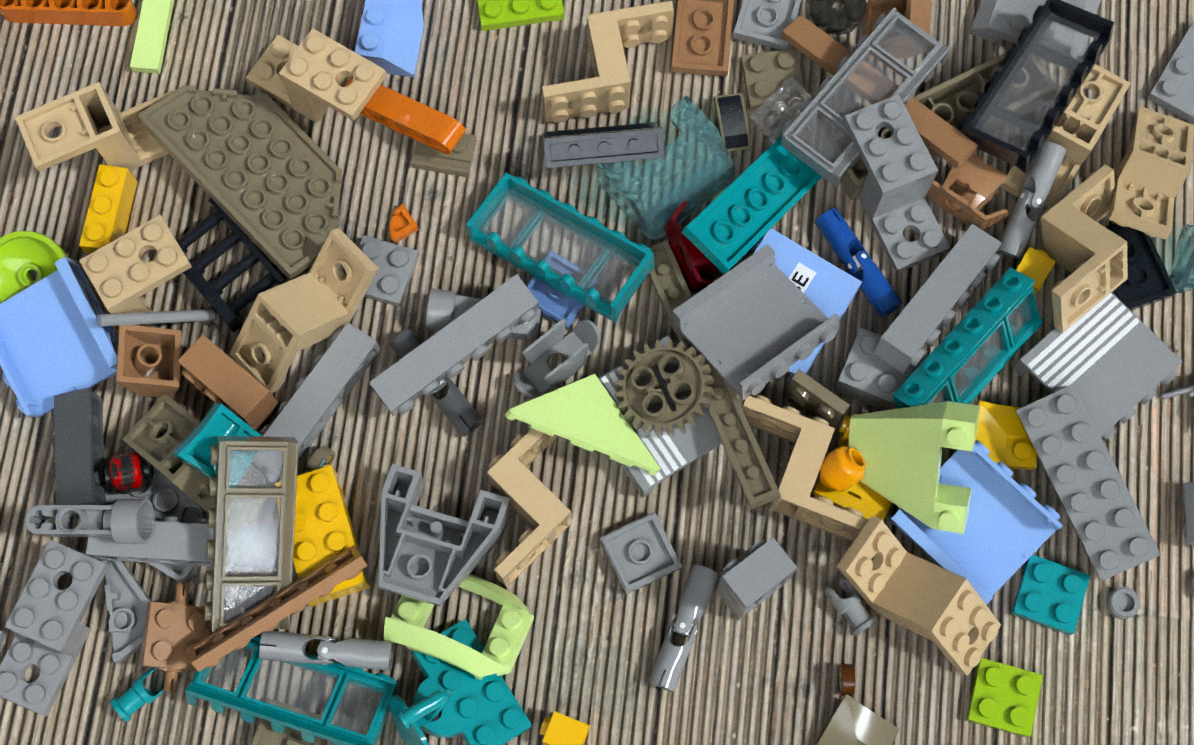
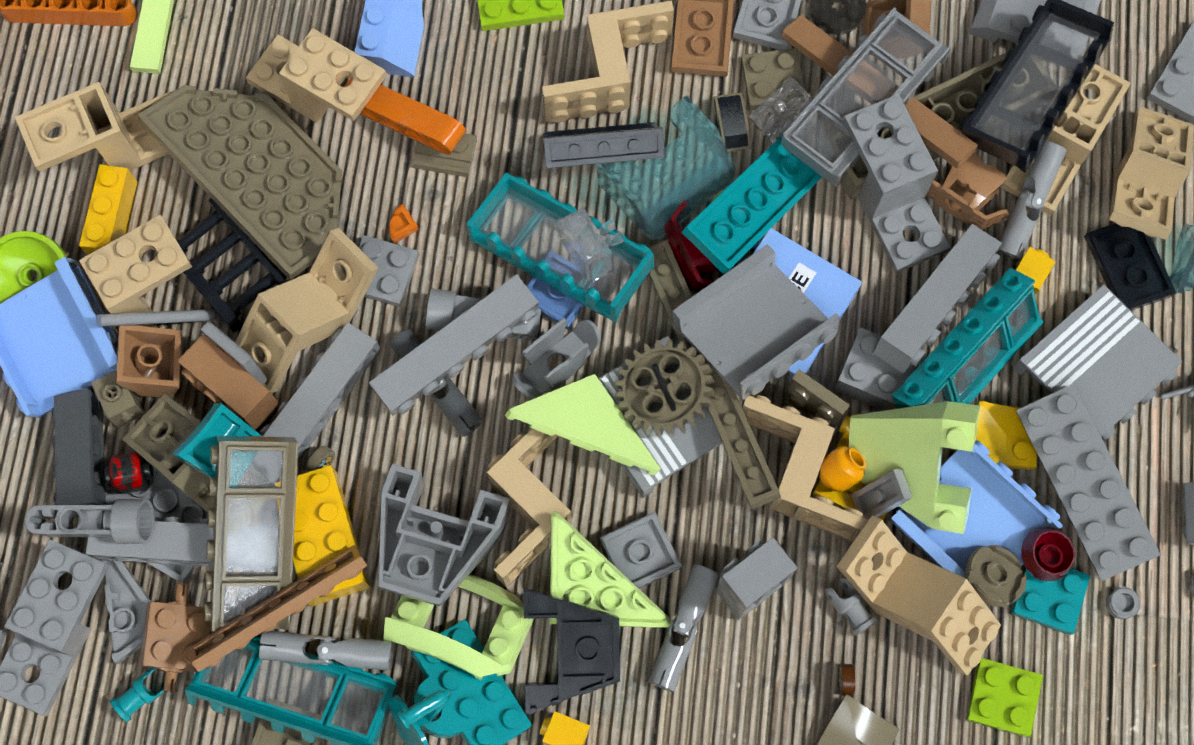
blue piece [815,208,903,318] -> none
tan bracket [1041,164,1128,333] -> none
none -> dark tan head [91,370,146,428]
none -> light grey tile [200,322,267,385]
none -> black wing [523,588,620,714]
none -> yellowish green tile [550,512,670,628]
none -> clear brick [557,208,624,284]
none -> light grey plate [851,469,912,519]
none -> dark tan tile [964,545,1027,607]
none -> dark red hat [1021,527,1075,581]

